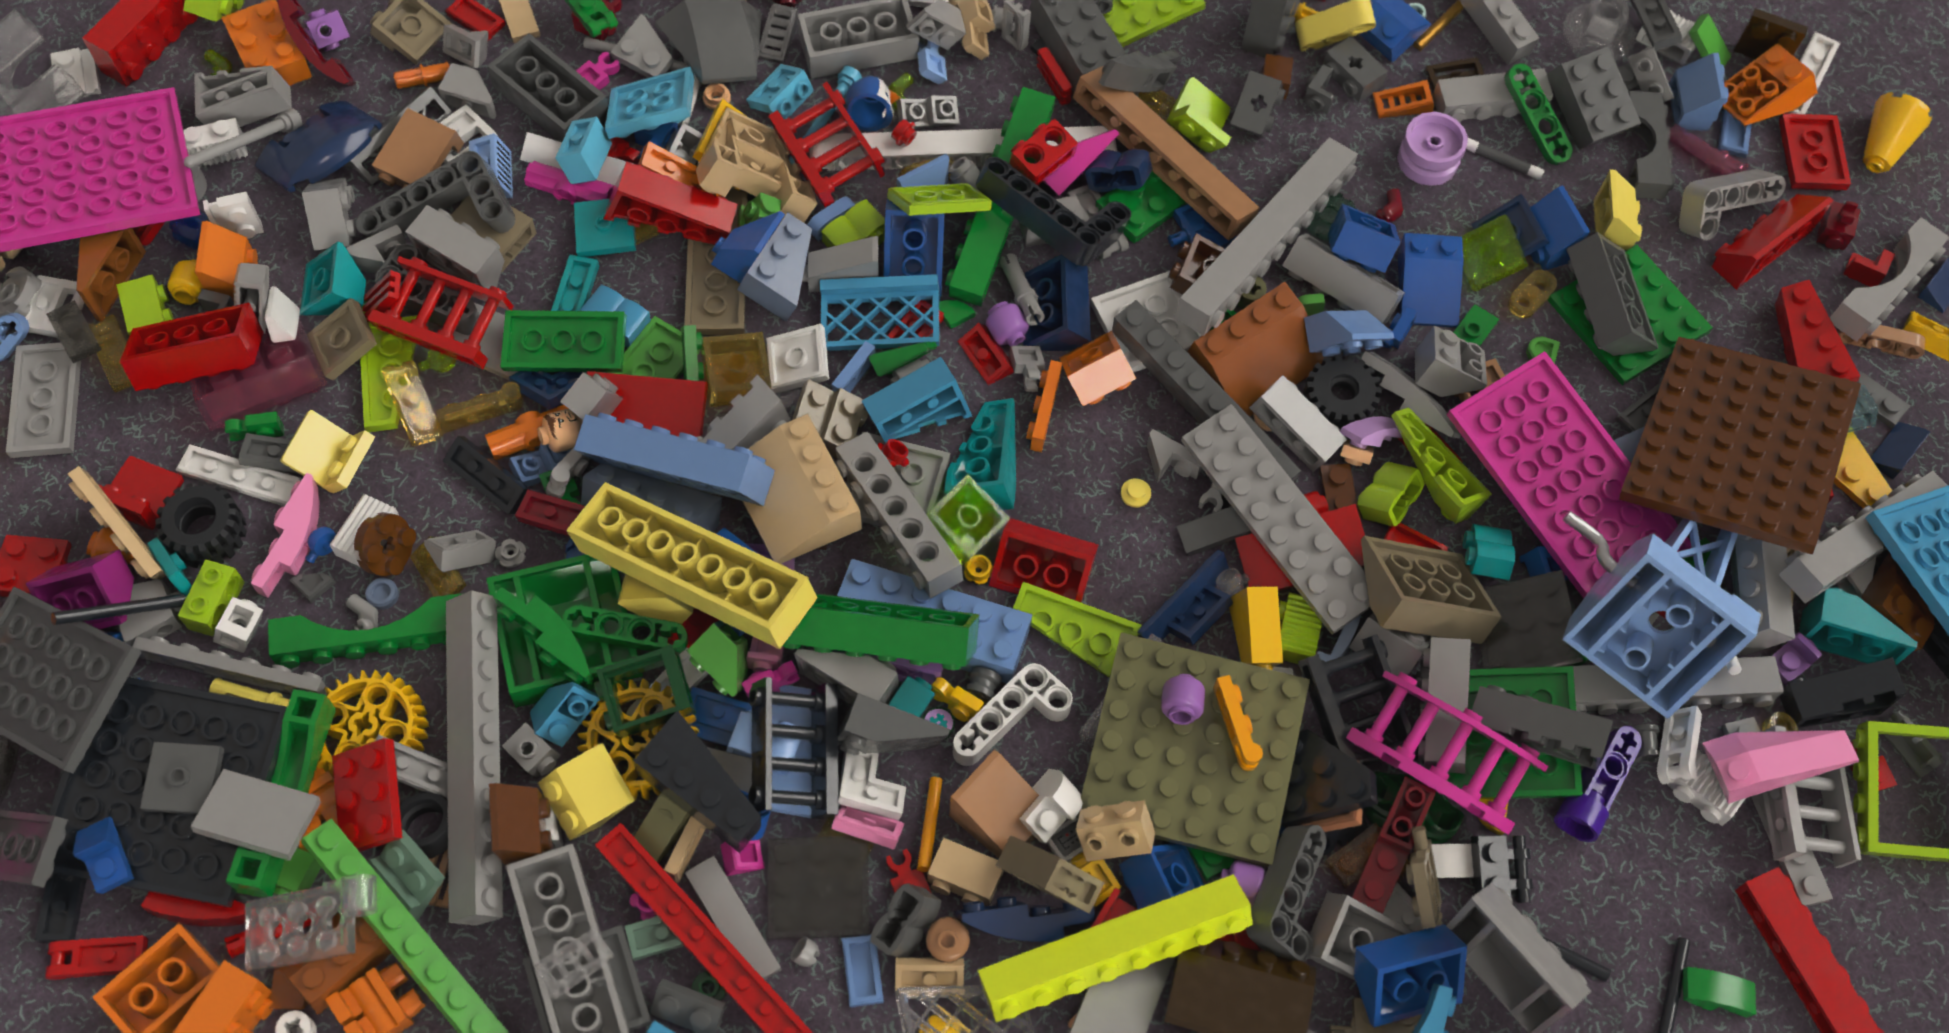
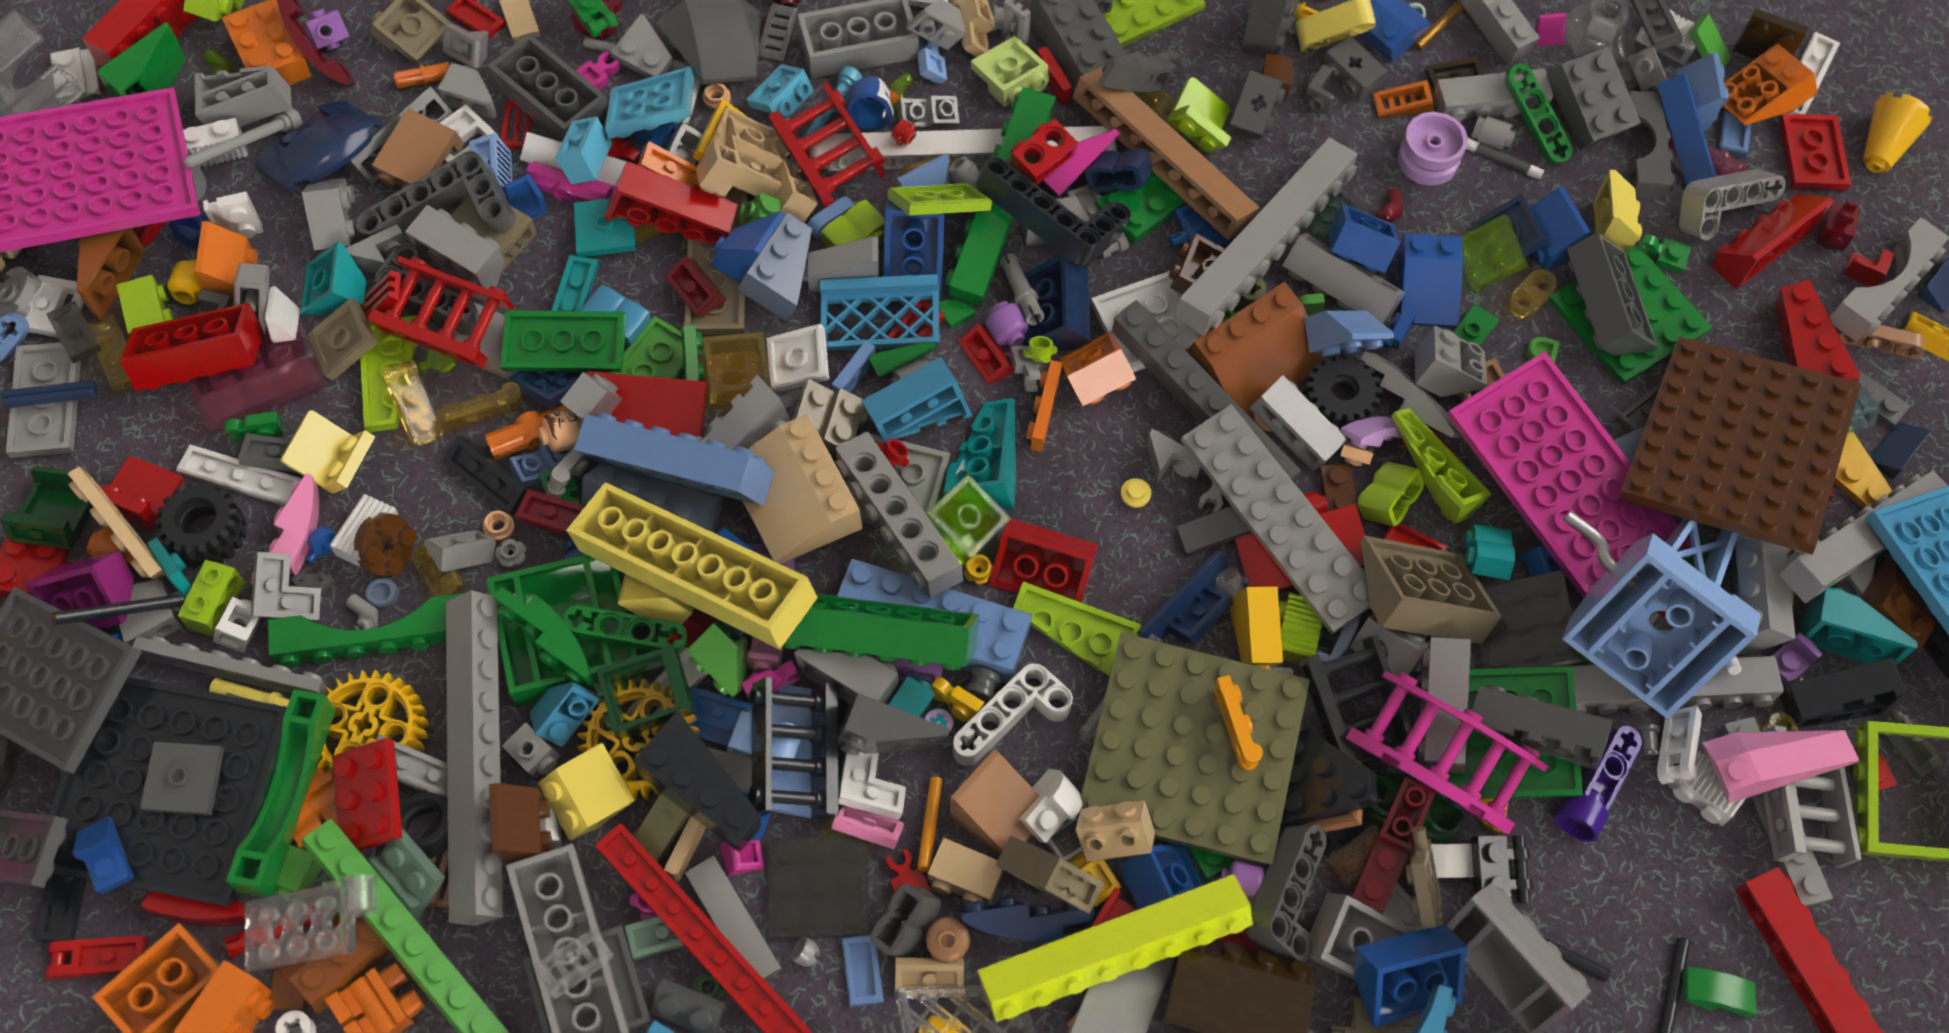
light grey tile [190,769,321,861] -> none
medium lavender head [1161,674,1205,725] -> none
none -> dark green panel [0,466,97,550]
none -> dark blue axle [1,380,98,408]
none -> green slope [97,22,186,98]
none -> light grey plate [251,552,321,621]
none -> light nougat plate [483,511,515,541]
none -> red tile [500,101,532,150]
none -> blue panel [504,174,547,219]
none -> dark red slope [664,256,727,318]
none -> yellowish green plate [971,36,1049,107]
none -> lime plate [1023,336,1058,363]
none -> light grey brick [1471,116,1516,152]
none -> dark pink slope [1534,13,1566,46]
none -> green plate [1638,234,1691,274]
none -> blue tile [1657,73,1717,186]

